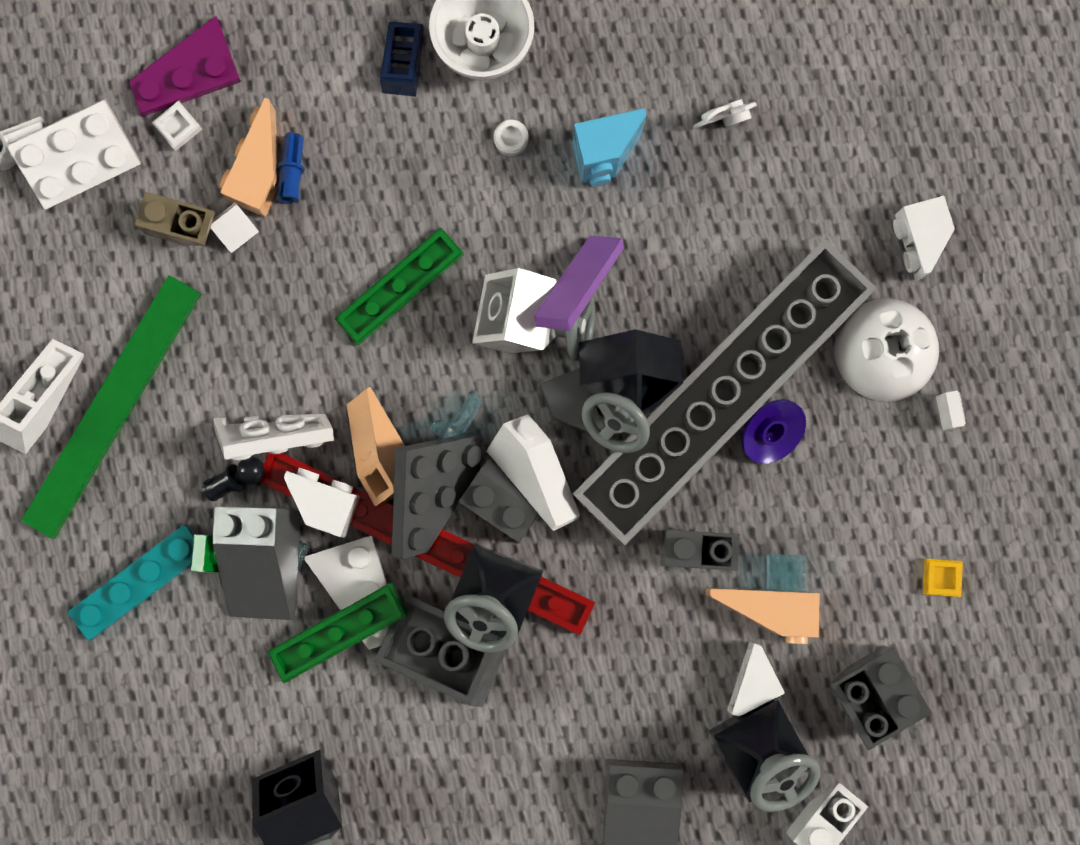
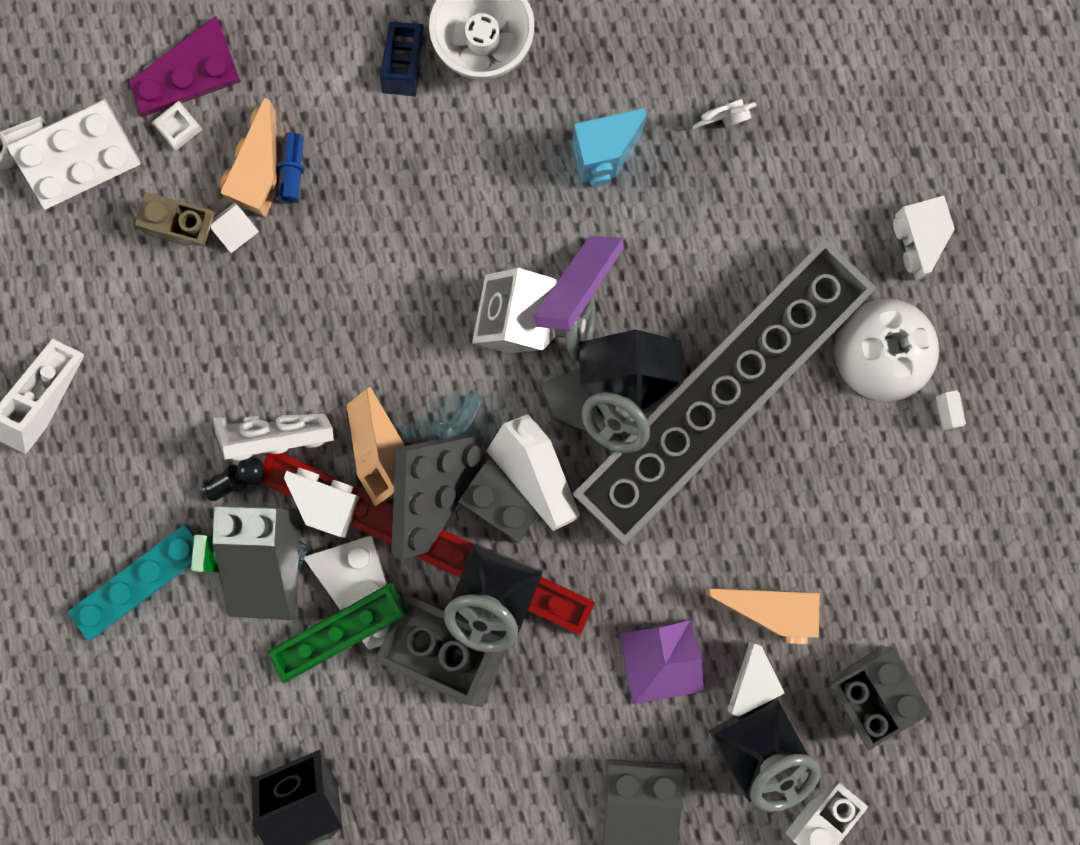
green tile [21,275,202,539] -> none
green tile [334,227,464,346] -> none
white tile [494,120,528,156] -> none
dark grey slope [661,530,740,571] -> none
dark purple dish [741,399,806,464] -> none
clear light blue plate [766,554,806,592] -> none
yellow tile [923,559,963,597] -> none
none -> medium lavender slope [620,620,704,704]

